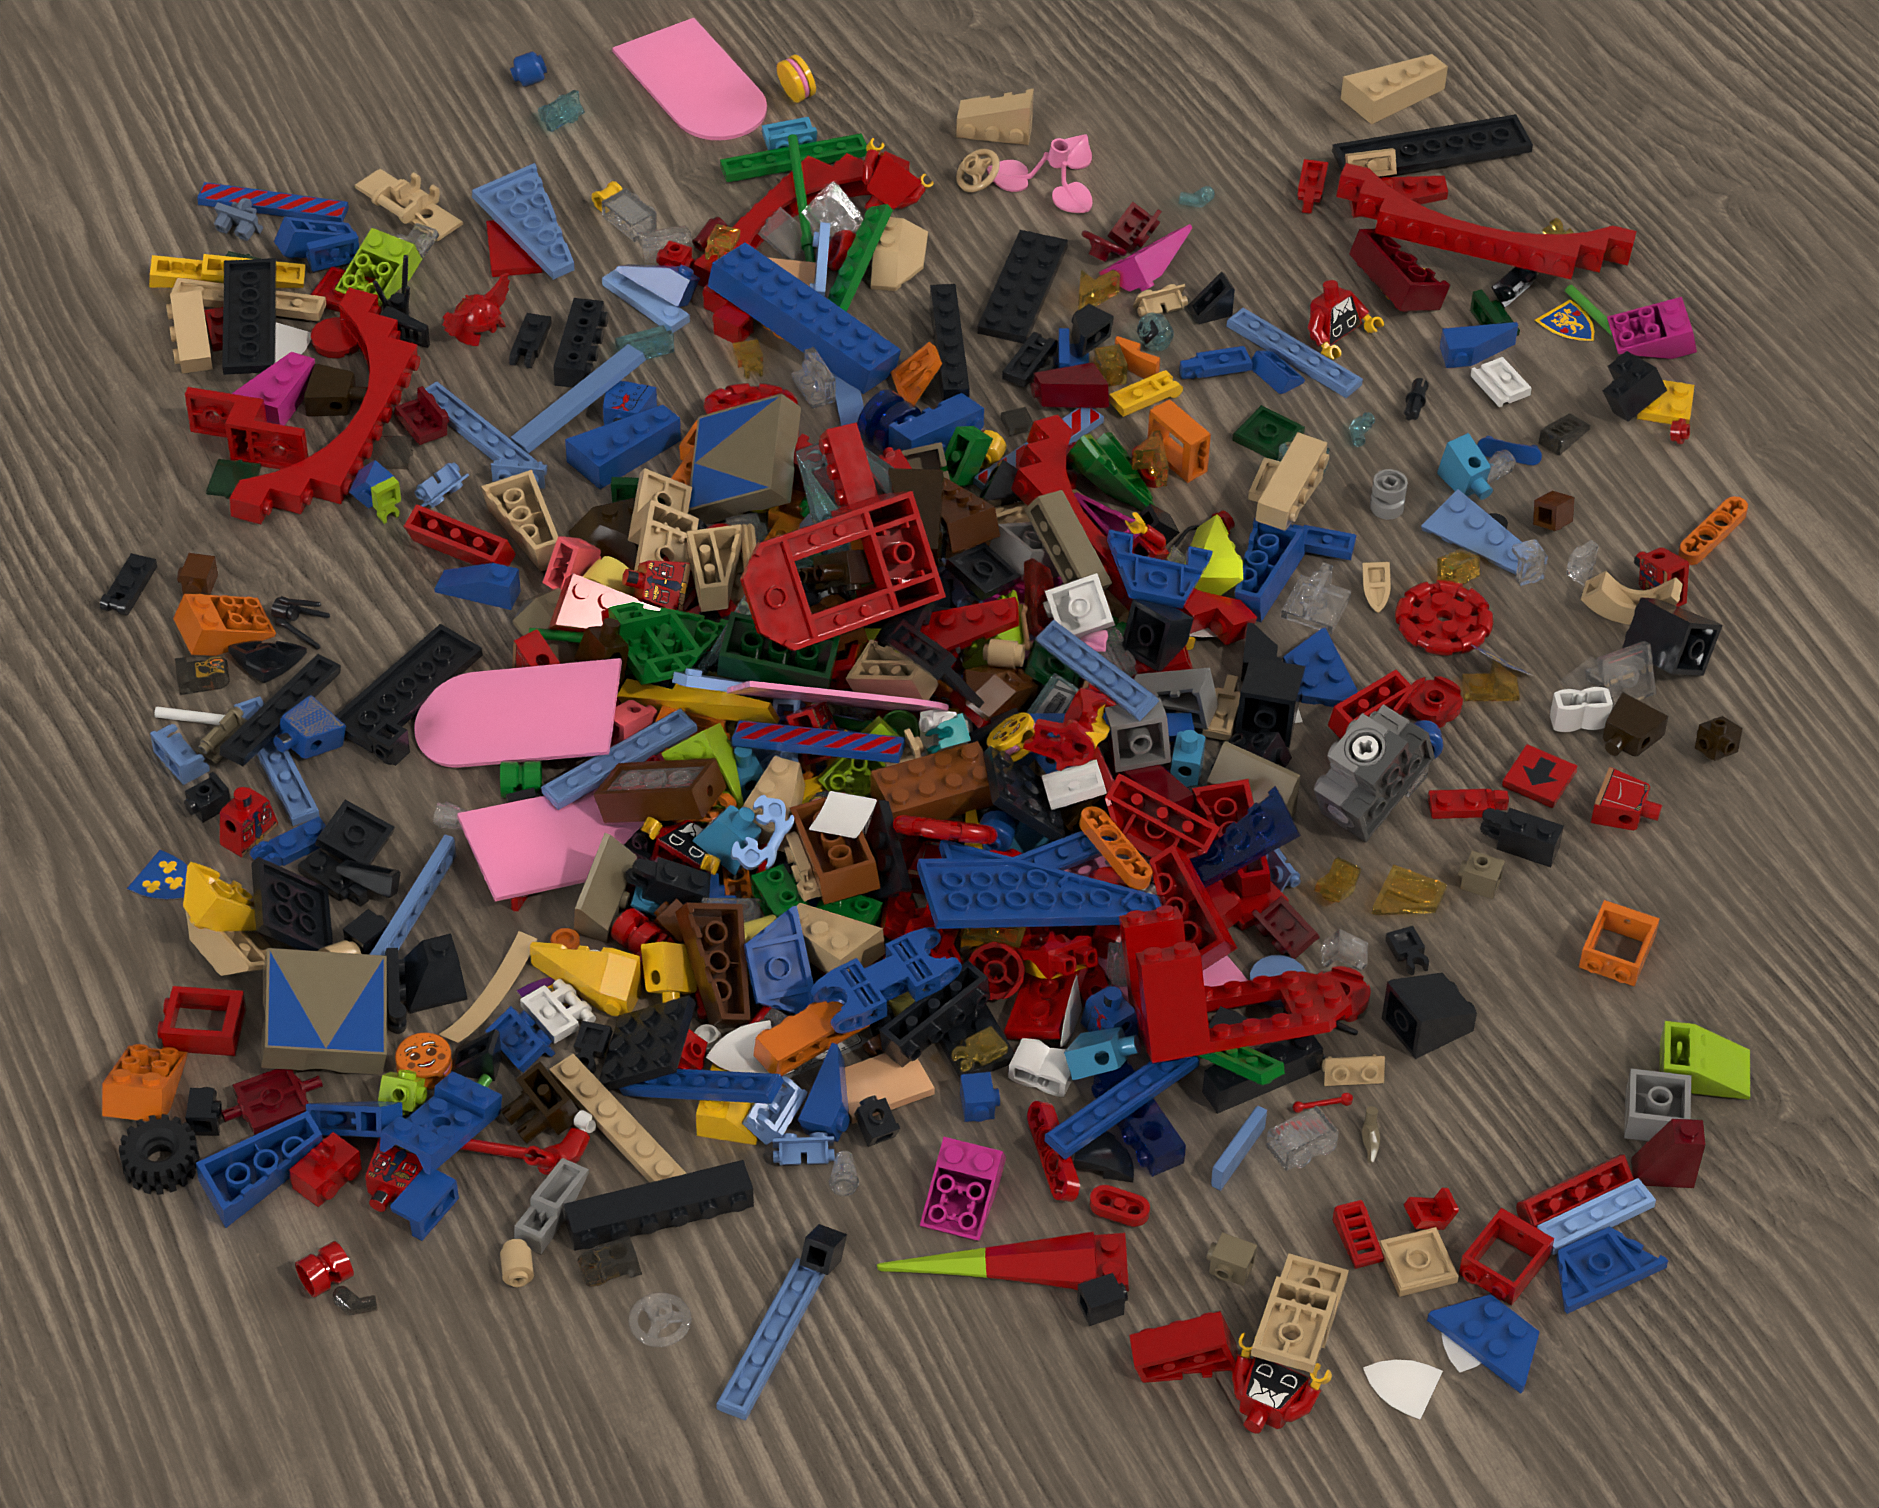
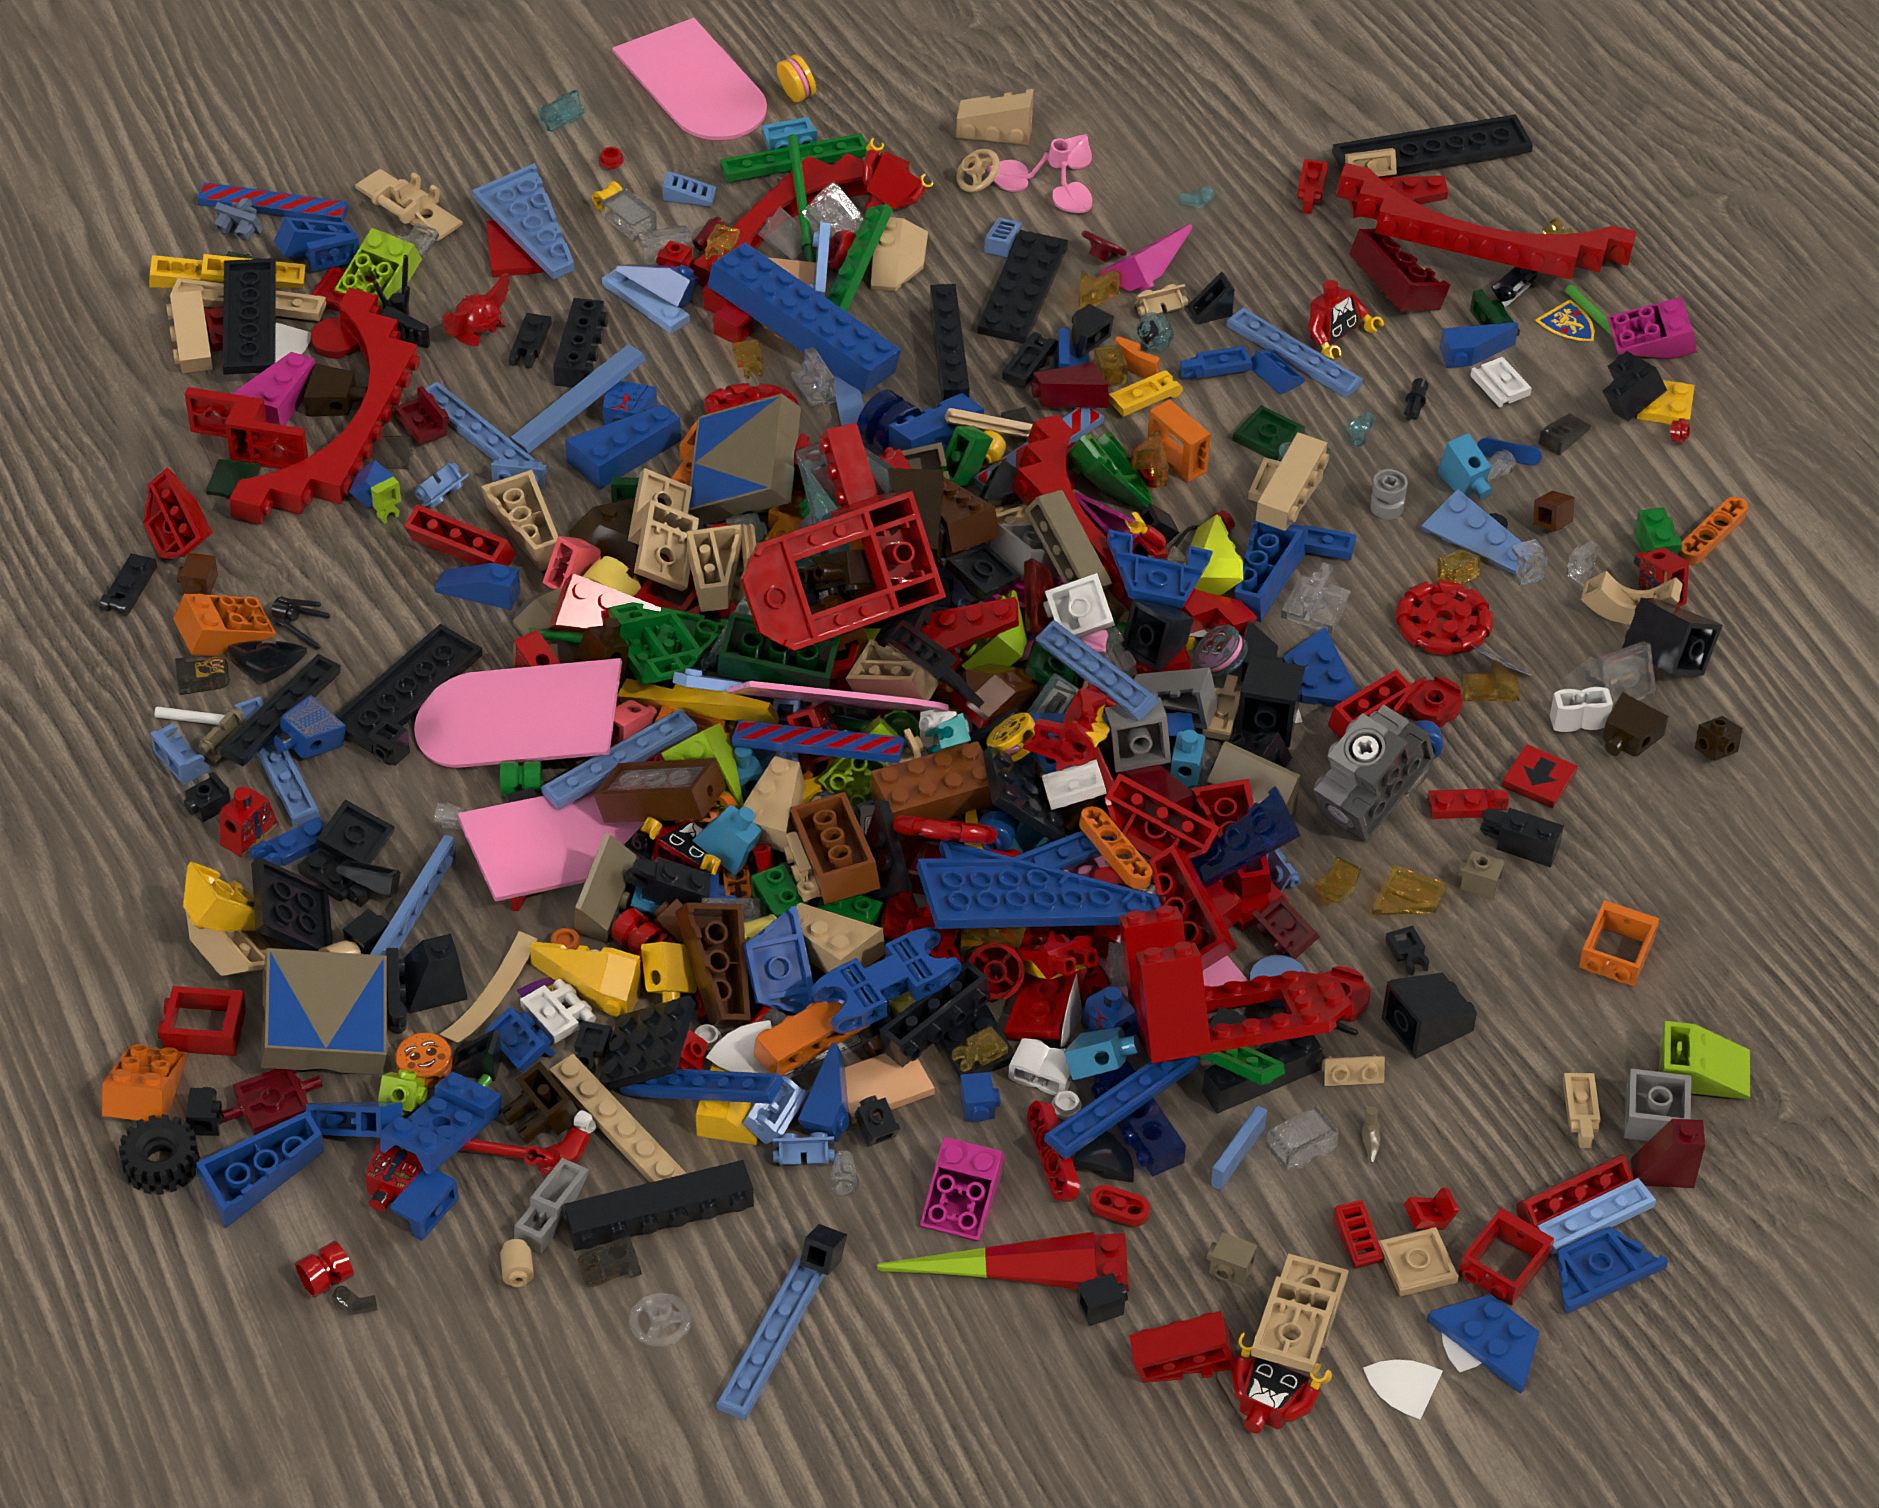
blue sticker [127,850,187,899] -> none
red brick [289,1132,362,1207] -> none
blue head [510,51,548,87] -> none
clear light blue bracket [615,325,674,360] -> none
torso [622,560,690,611] -> none
light blue helmet [731,795,794,870] -> none
white sticker [809,791,877,838] -> none
orange wing [890,342,942,411] -> none
tan brick [983,639,1025,669] -> none
medium nougat hinge [1018,604,1033,651] -> none
dark red bracket [1107,202,1162,254] -> none
red hinge [1292,1093,1353,1113] -> none
clear bracket [1321,929,1368,971] -> none
tan wedge [1341,54,1448,124] -> none
tan plate [1362,562,1391,613] -> none
red torso [1591,767,1663,831] -> none
none -> red wedge [143,468,213,560]
none -> red plate [599,147,624,169]
none -> medium blue slope [663,172,717,207]
none -> tan axle [945,408,1033,439]
none -> medium blue slope [984,217,1022,257]
none -> white plate [1051,1091,1082,1120]
none -> clear light blue head [1195,625,1248,678]
none -> tan hinge [1563,1073,1601,1148]
none -> green brick [1634,507,1682,555]

